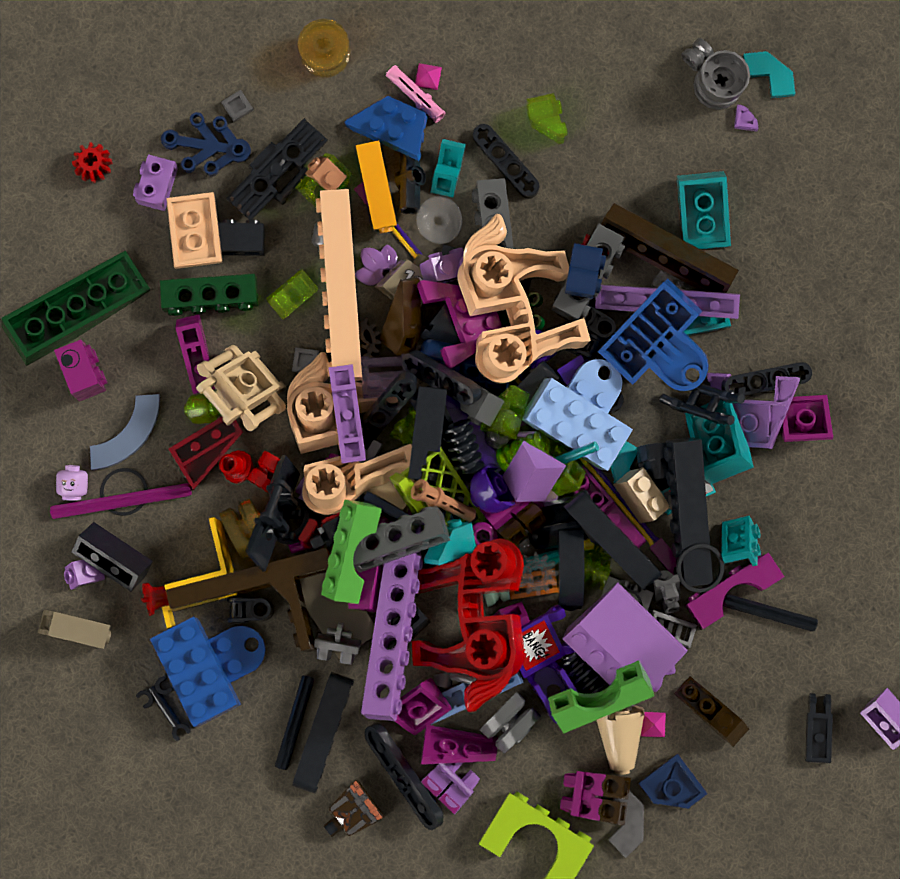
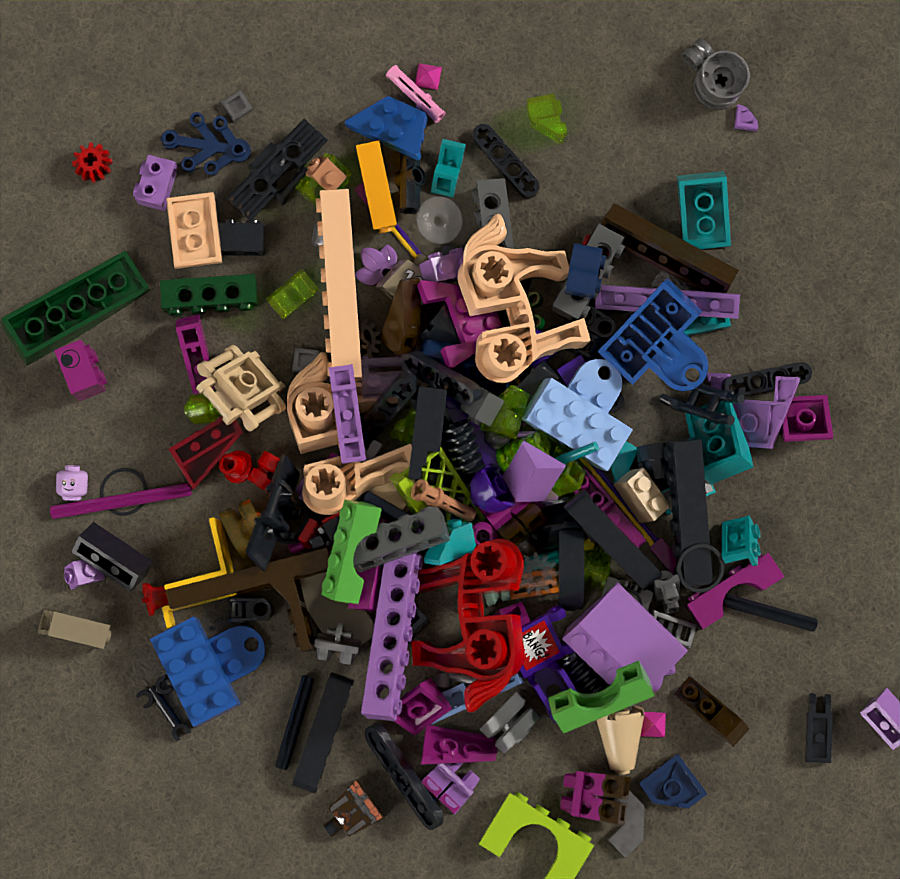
sand blue tile [90,394,160,470] -> none
clear yellow wheel [298,19,351,78] -> none
teal tile [743,51,795,98] -> none

